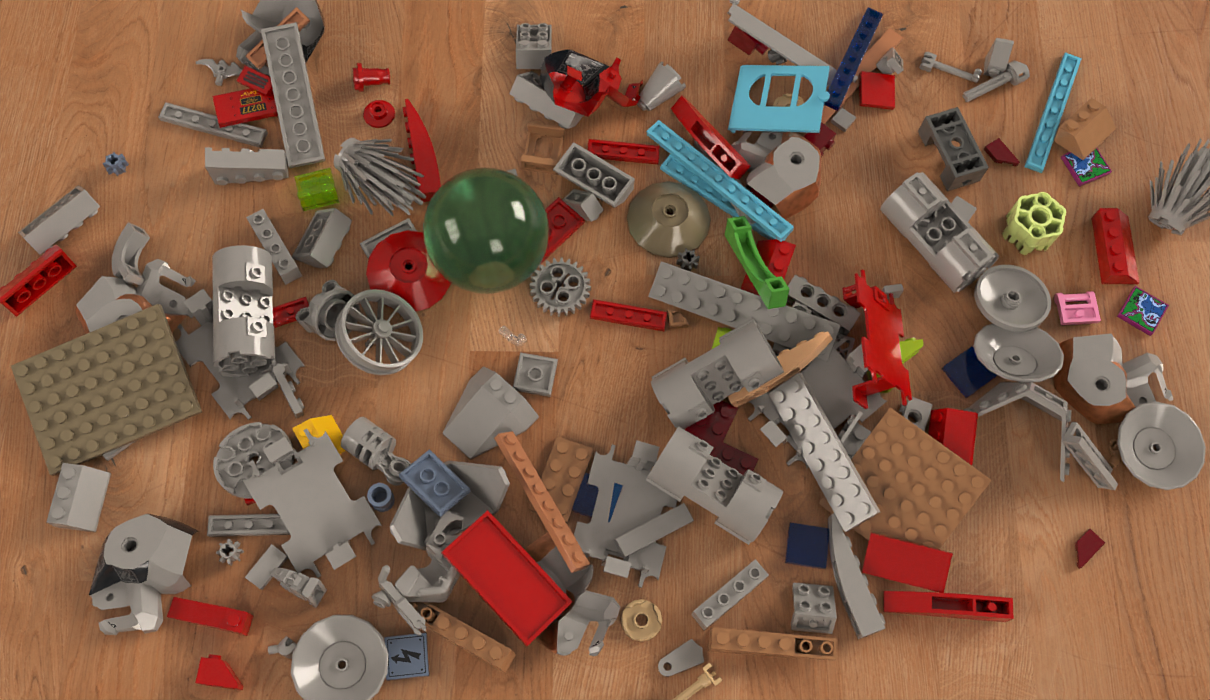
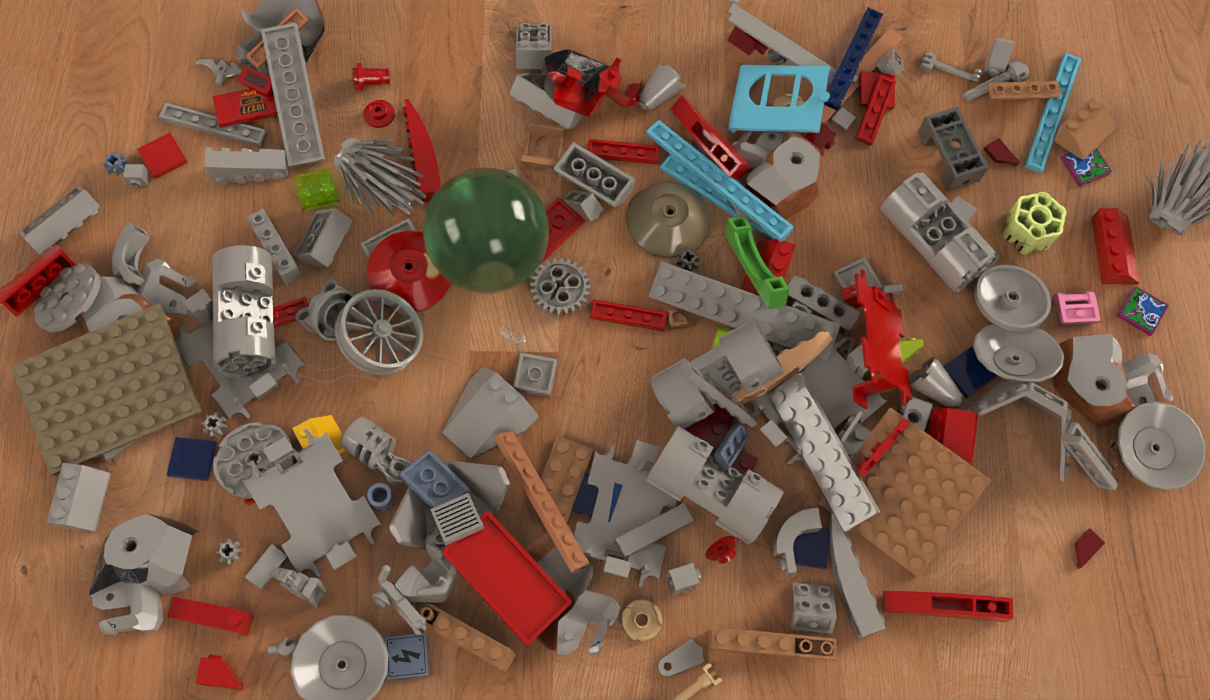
light grey tile [207,514,291,537] -> none
light grey plate [273,363,305,419] -> none
light grey brick [691,559,769,631] -> none
red tile [862,532,953,593] -> none
none -> light grey plate [34,264,101,333]
none -> light grey plate [123,164,150,188]
none -> red tile [137,132,188,179]
none -> clear blue tile [167,437,217,481]
none -> light grey gear [201,412,228,439]
none -> light grey tile [430,493,484,546]
none -> light grey brick [666,563,701,597]
none -> light grey plate [679,360,758,428]
none -> red piece [705,536,738,564]
none -> sand blue tile [714,421,749,471]
none -> light grey arch [773,508,822,577]
none -> light grey tile [832,257,883,294]
none -> red tile [855,74,896,146]
none -> red wing [857,418,910,477]
none -> light grey cone [910,357,963,408]
none -> medium nougat bracket [988,81,1061,100]

